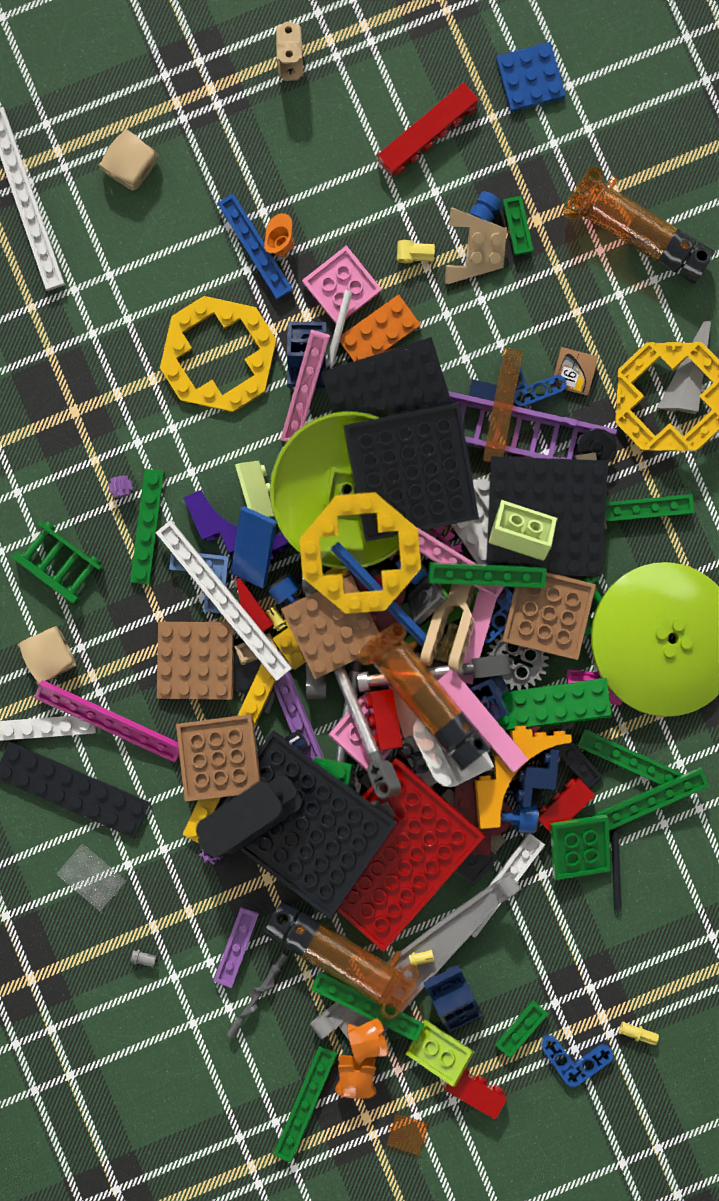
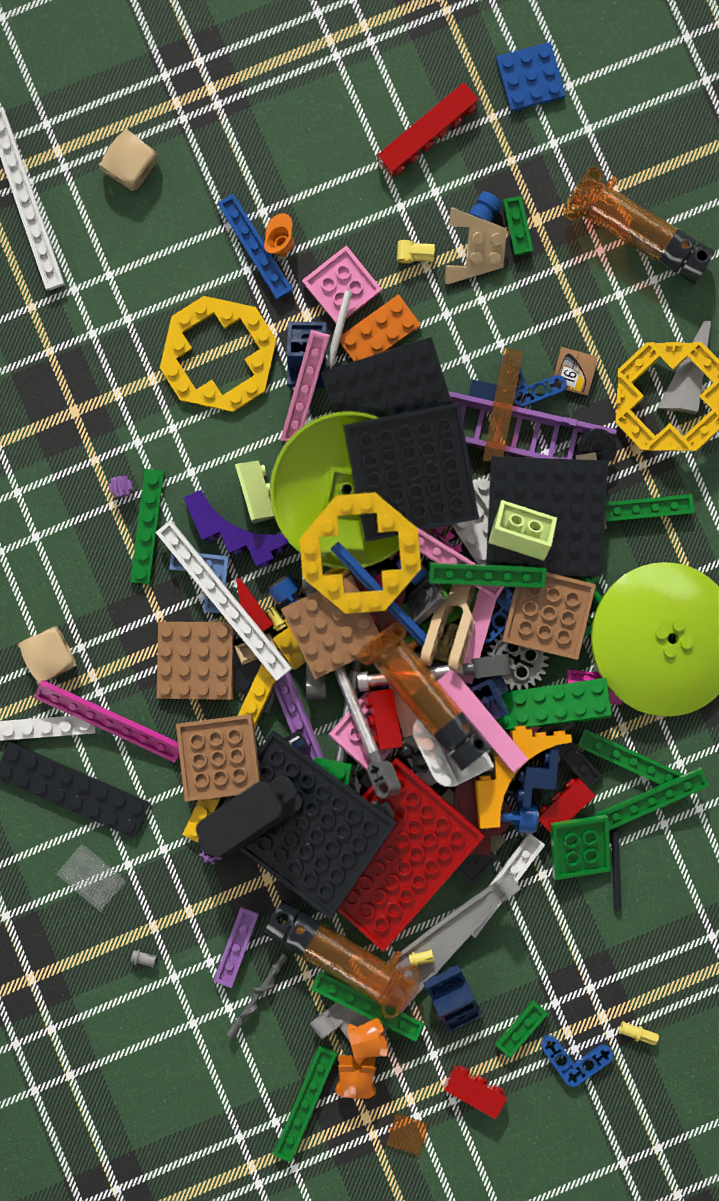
green fence [12,521,104,604] -> none
blue tile [231,506,277,589] -> none
tan piece [276,21,303,81] -> none
lime plate [406,1020,474,1087] -> none

